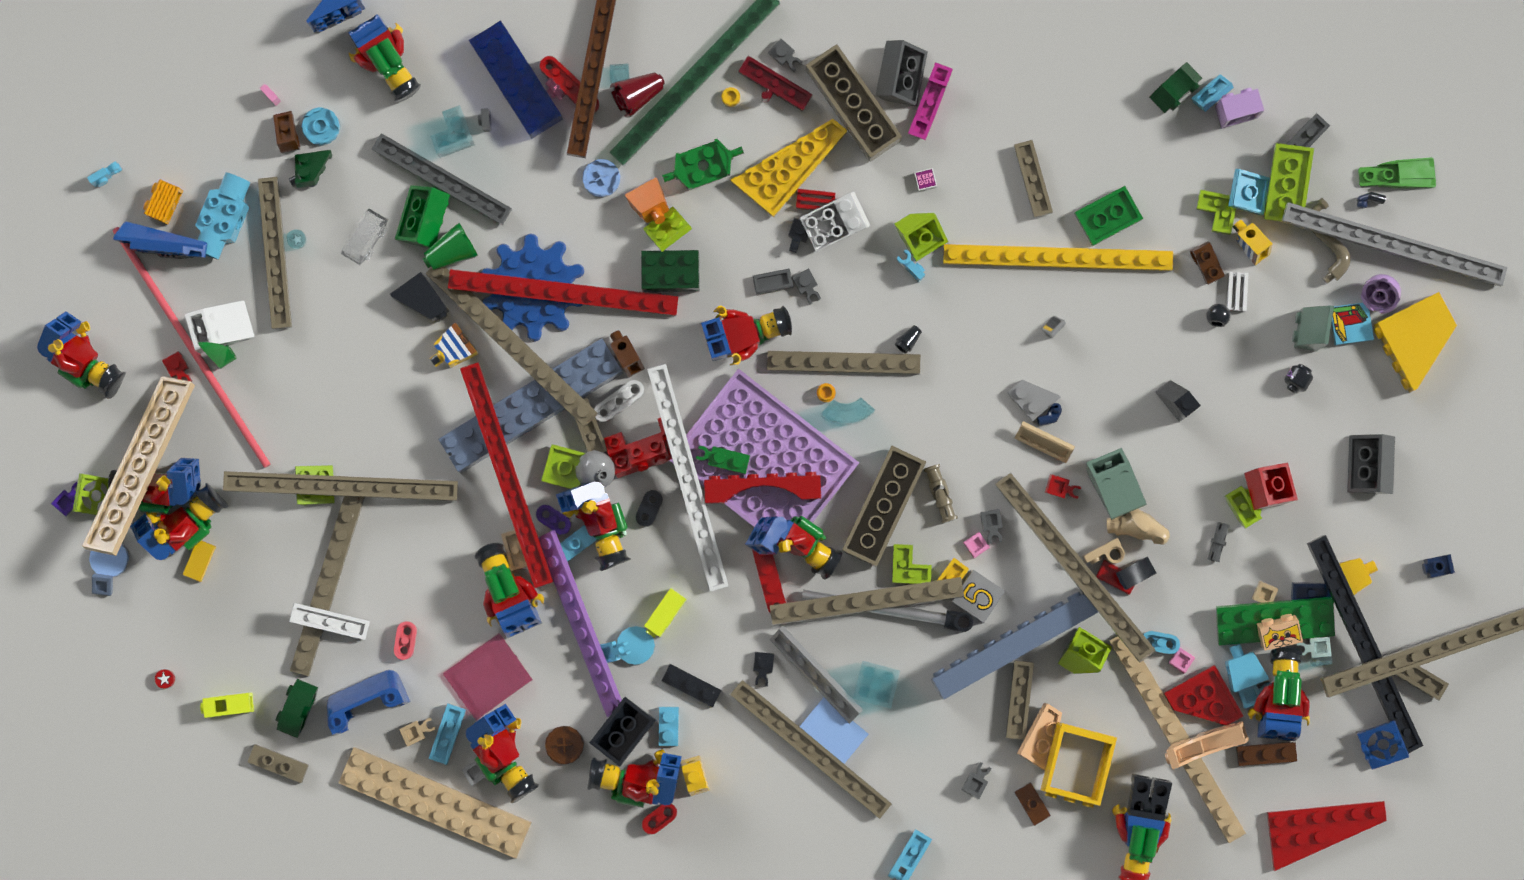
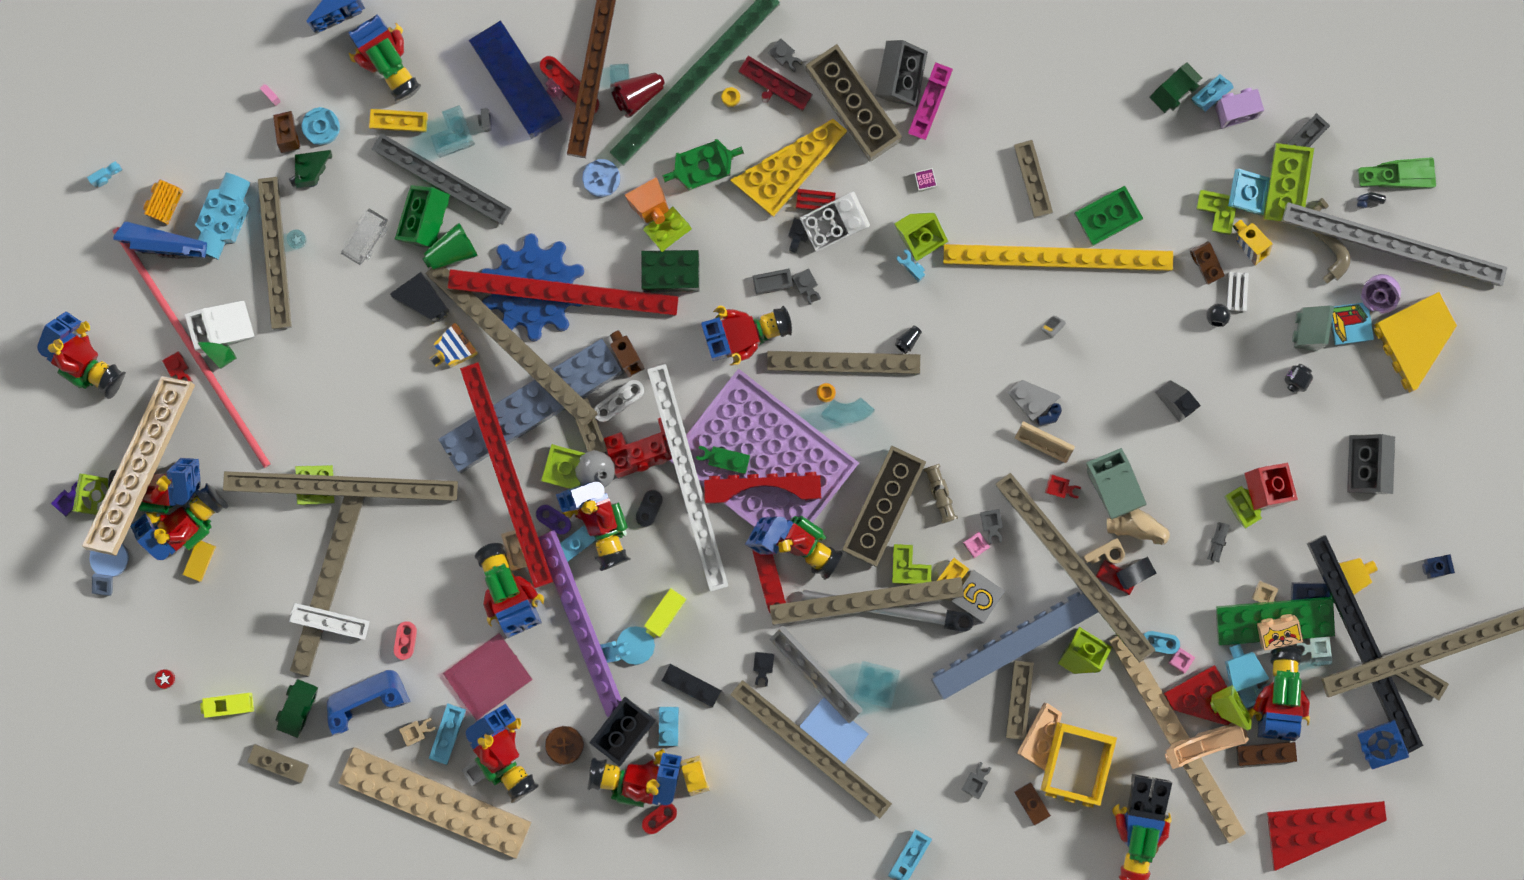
none -> yellow plate [369,109,428,133]
none -> lime slope [1210,685,1252,731]

